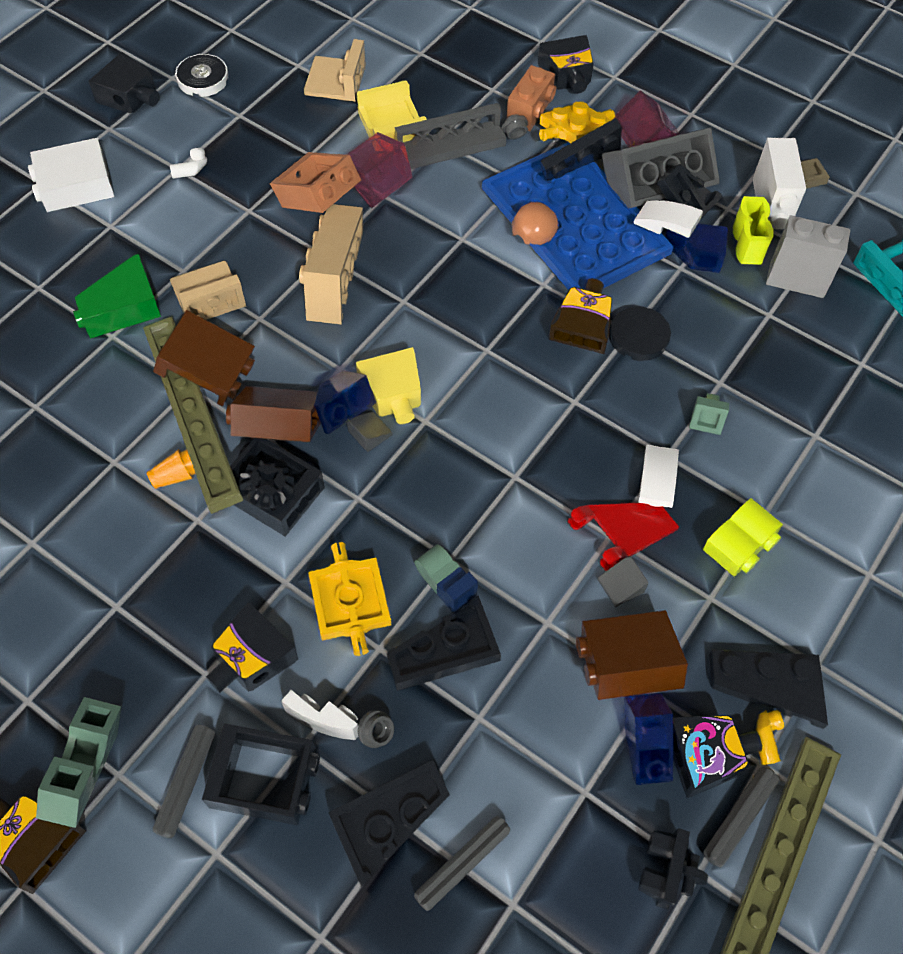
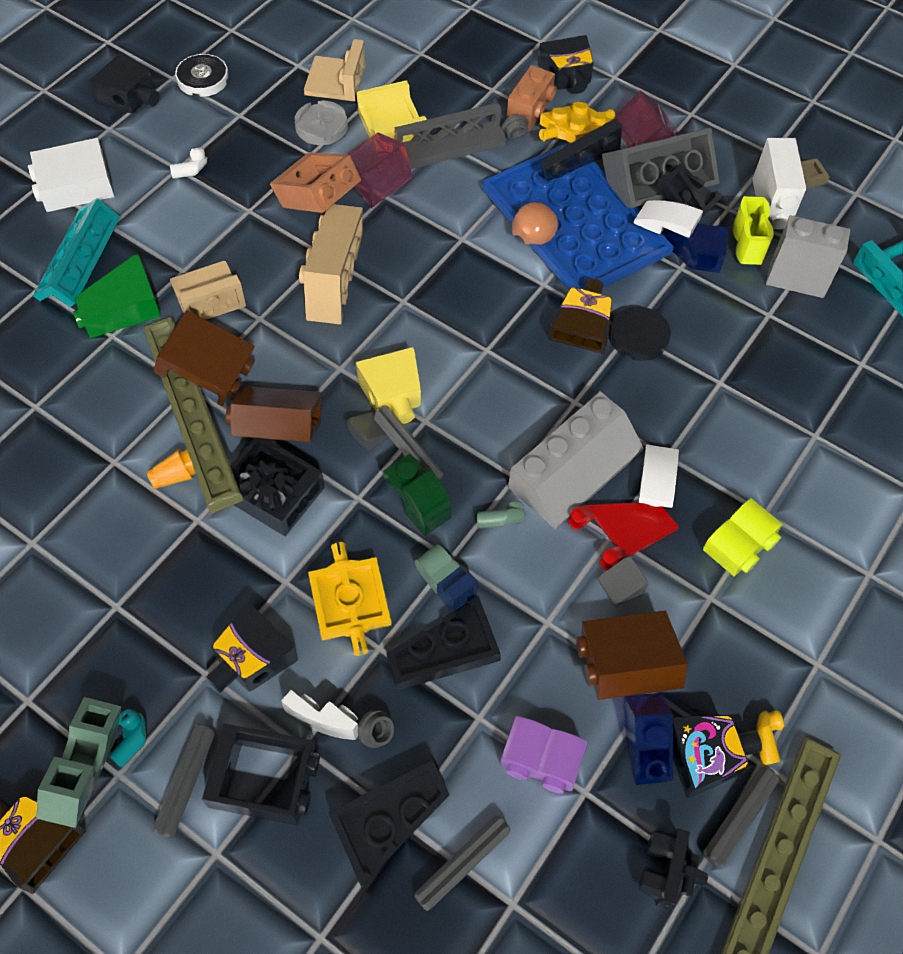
clear blue slope [314,371,376,435] -> none
sand green tile [689,393,729,435] -> none
black wing [709,650,828,729] -> none
none -> teal fence [33,198,121,307]
none -> teal arm [108,709,146,768]
none -> light grey tile [294,100,348,145]
none -> dark grey axle [374,406,444,481]
none -> dark green brick [383,453,451,536]
none -> sand green arm [477,501,526,529]
none -> medium lavender brick [501,716,588,794]
none -> light grey slope [508,391,643,530]

